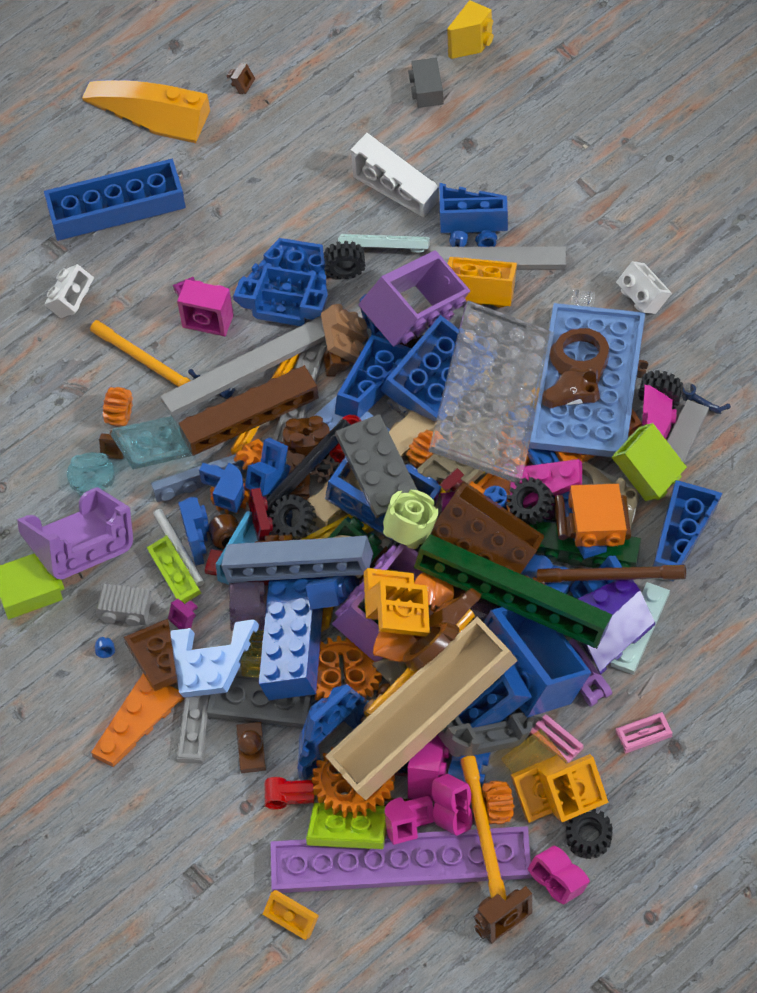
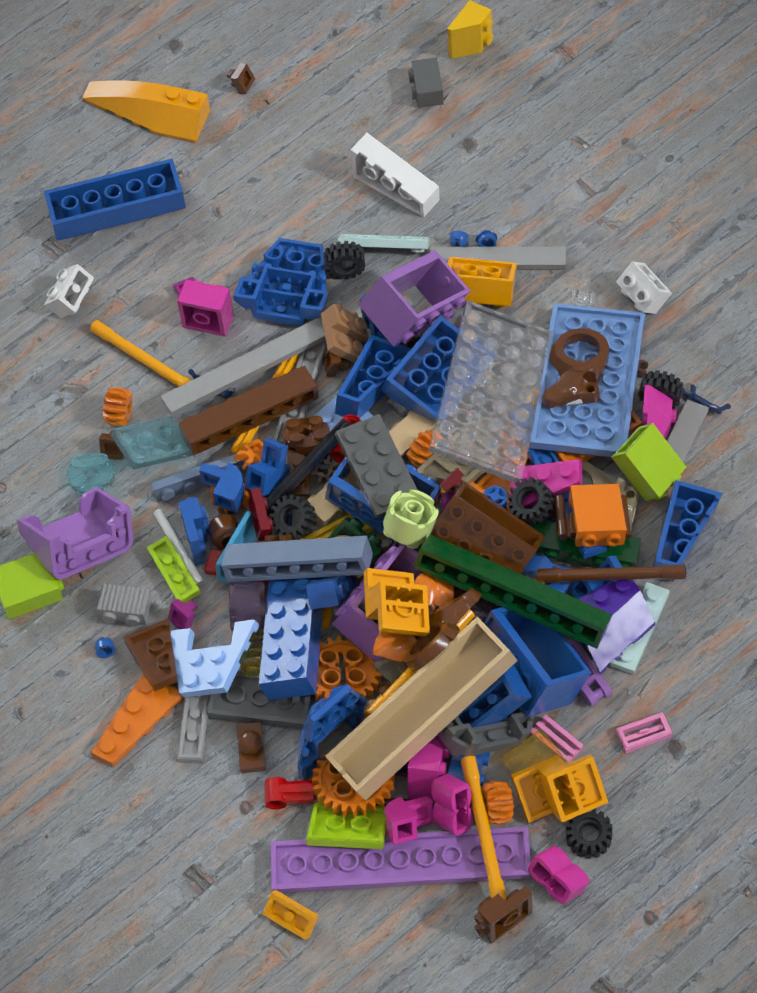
blue wedge [439,183,508,233] -> none

